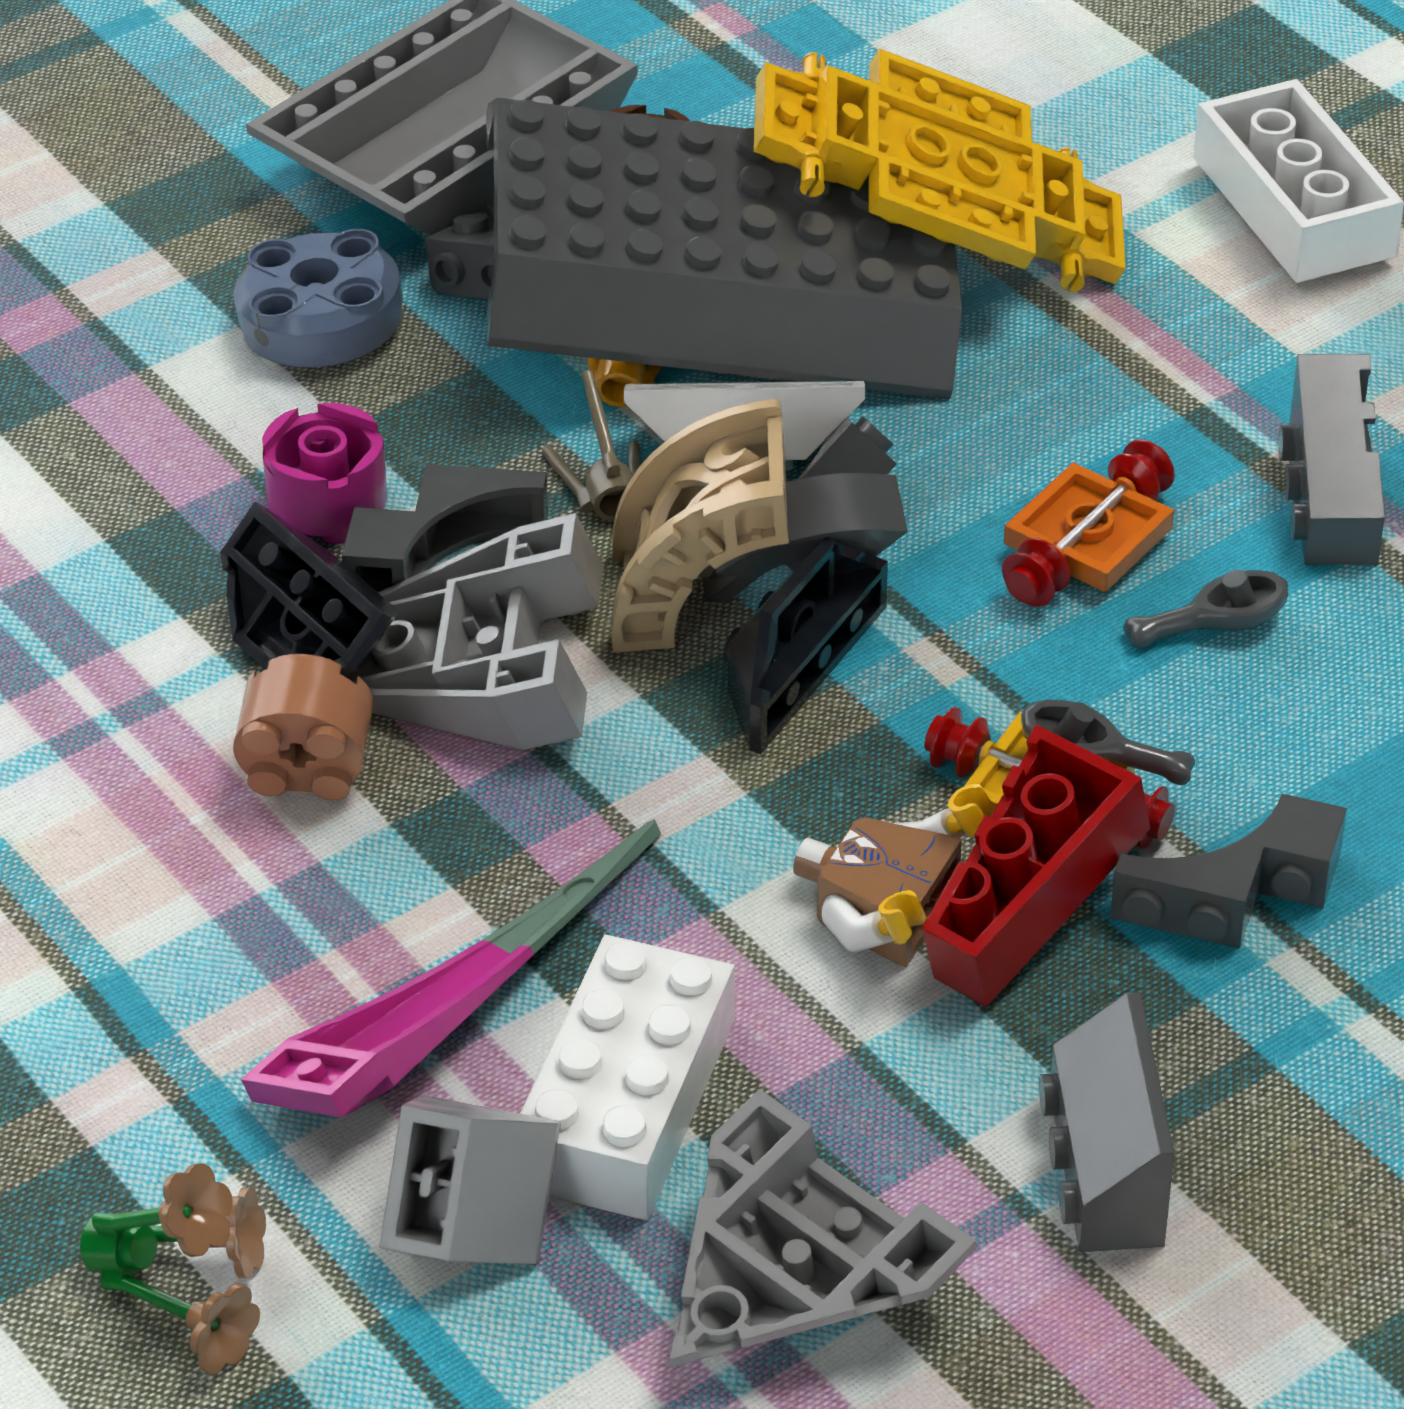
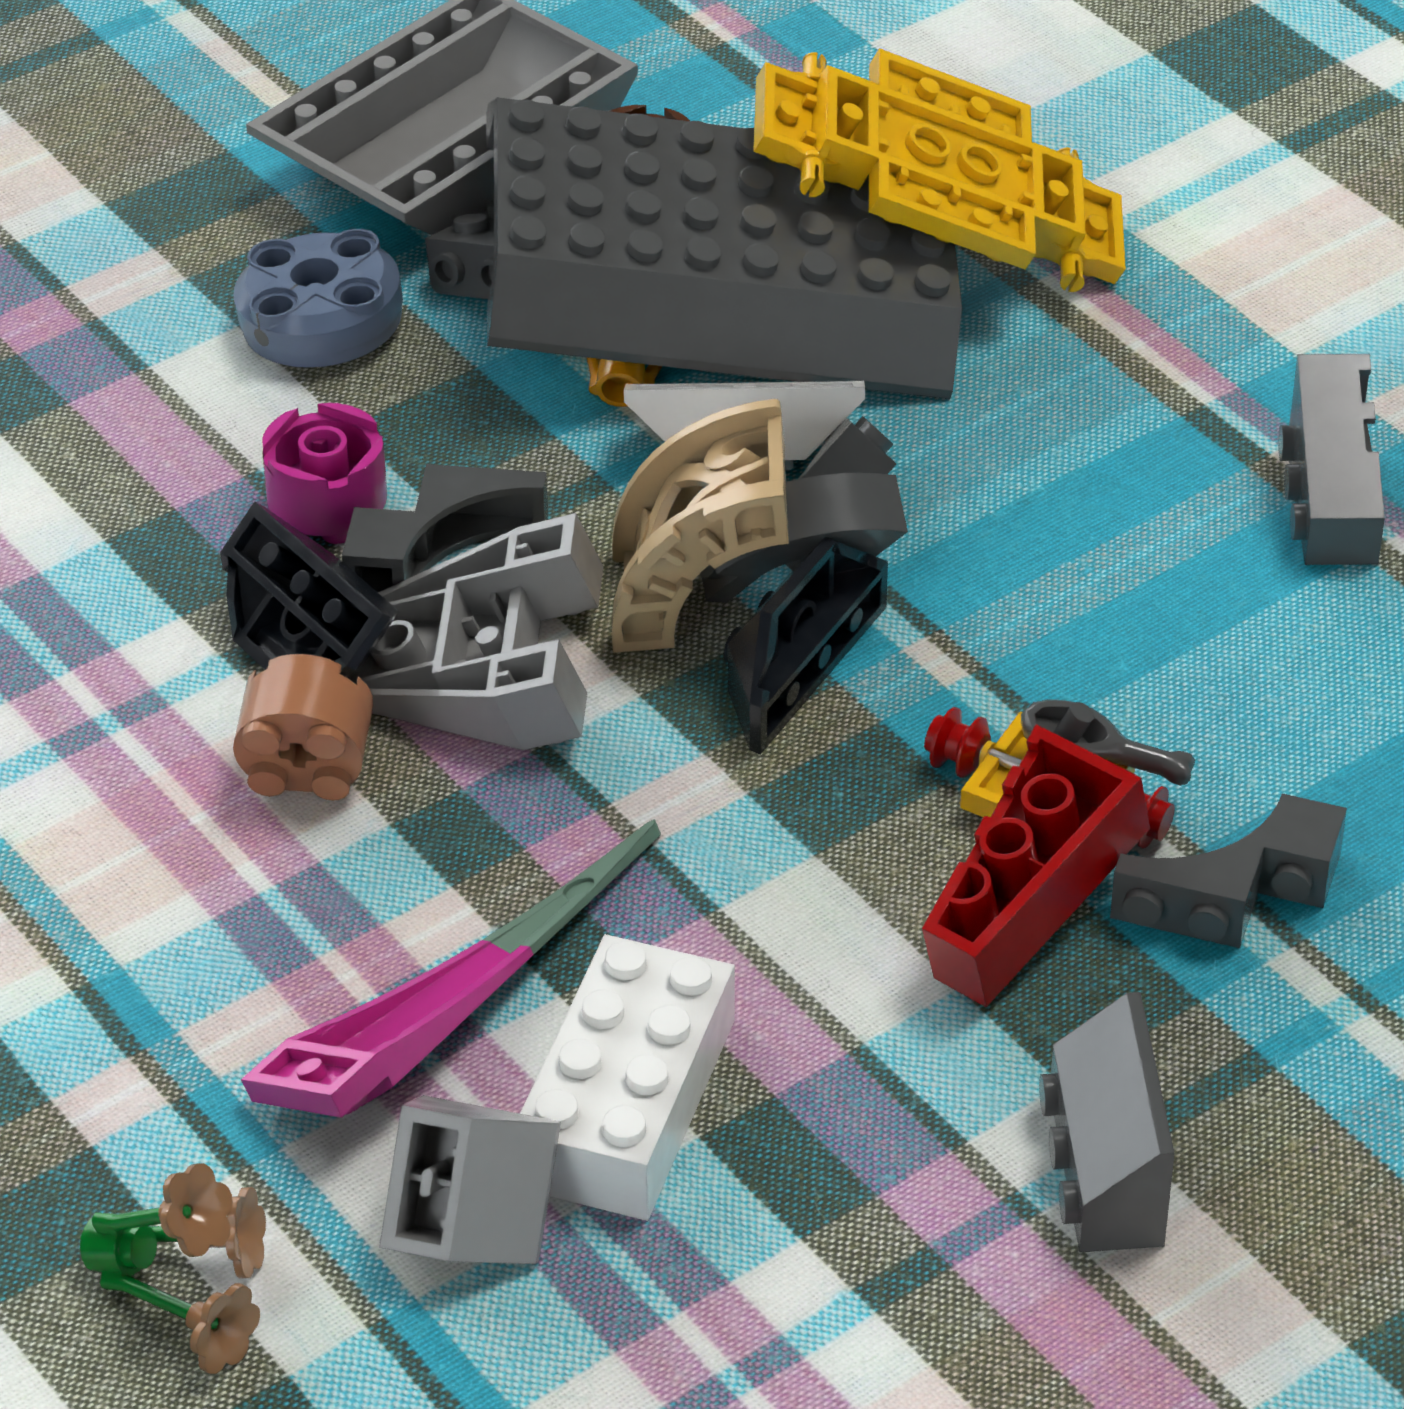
dark tan plant [542,369,641,521] -> none
light grey wedge [669,1089,977,1367] -> none
torso [793,783,994,968] -> none
orange plate [1002,439,1175,607] -> none
dark grey piece [1123,570,1288,649] -> none
white brick [1193,79,1404,283] -> none

